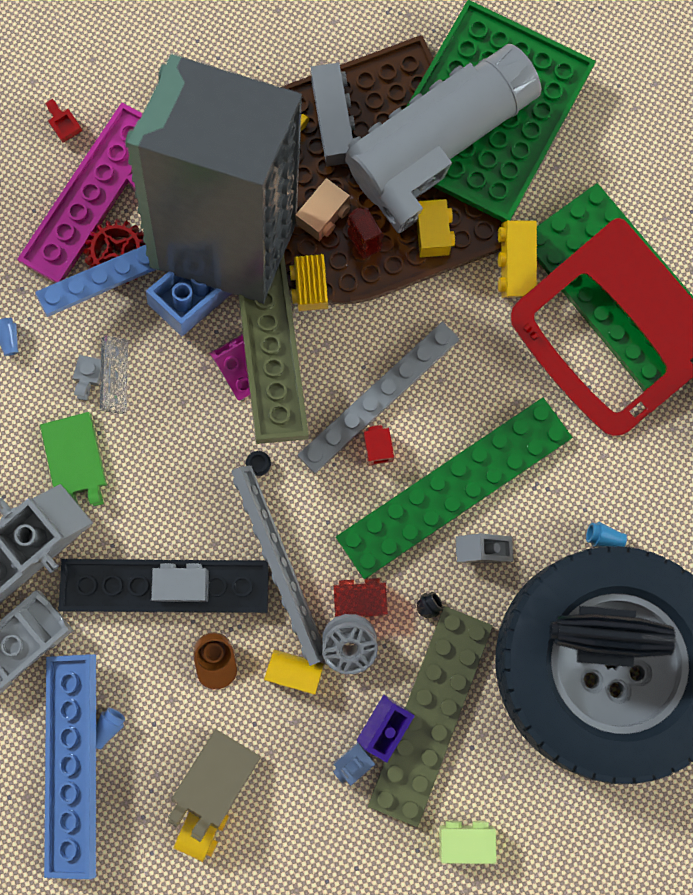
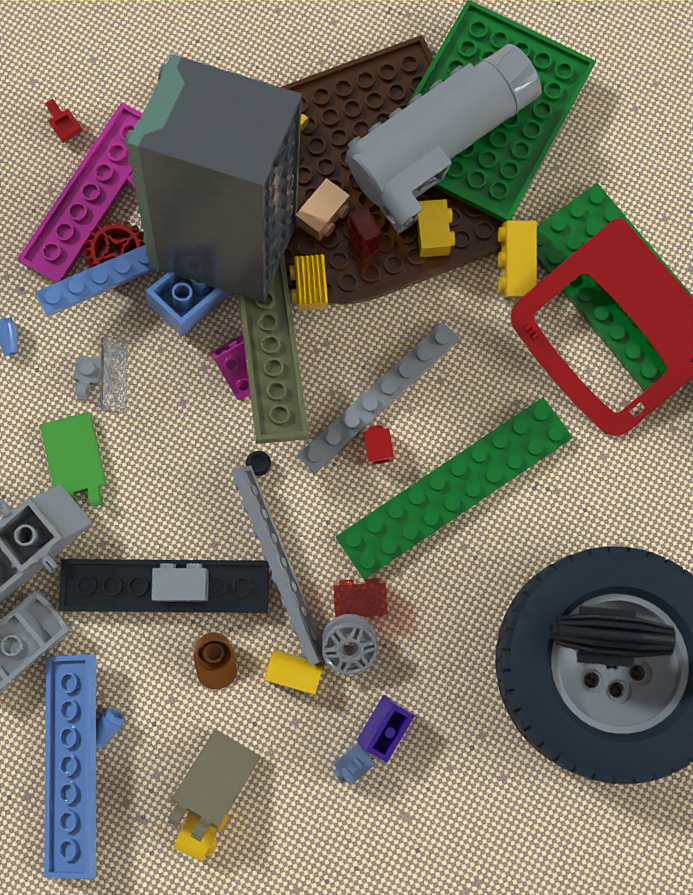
light grey brick [310,62,355,167] -> none
olive plate [368,606,493,828] -> none
black plate [417,591,444,618] -> none
yellowish green brick [439,820,497,864] -> none
light grey slope [456,533,514,564] -> none
dark azure cone [586,522,627,547] -> none

